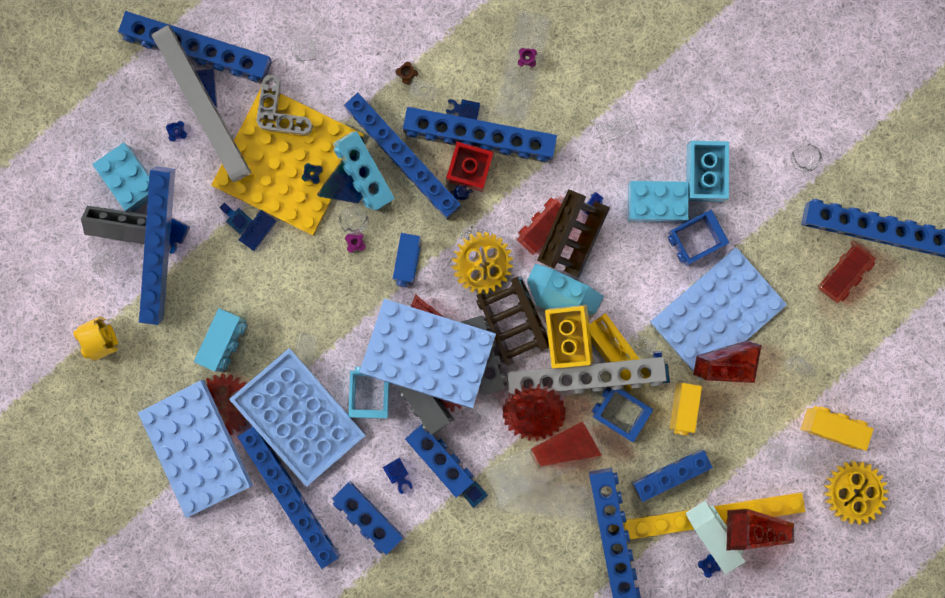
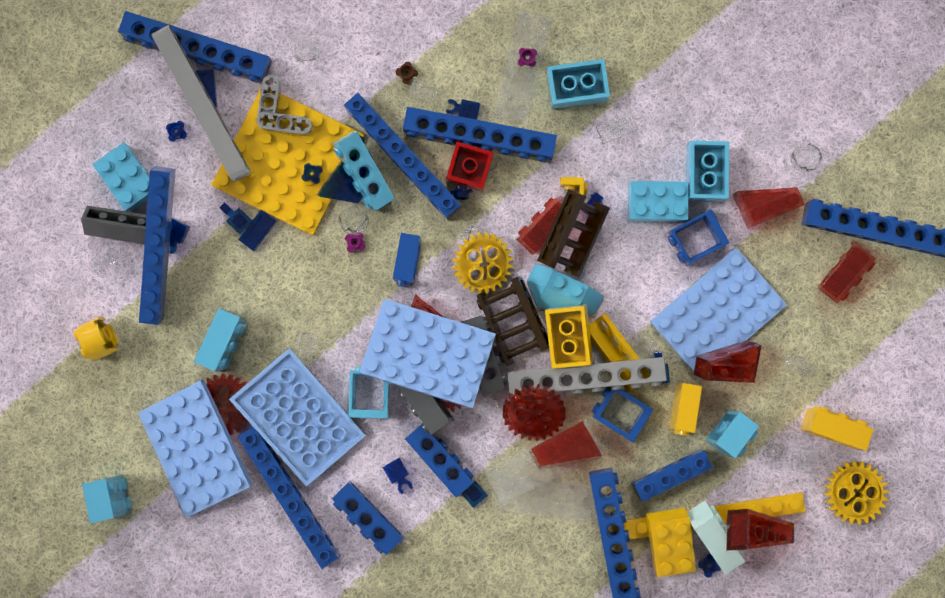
none -> medium azure brick [82,475,132,524]
none -> medium azure brick [546,59,610,109]
none -> yellow bracket [560,177,587,195]
none -> yellow brick [646,508,696,578]
none -> medium azure brick [705,411,759,458]
none -> clear red wedge [732,187,805,229]

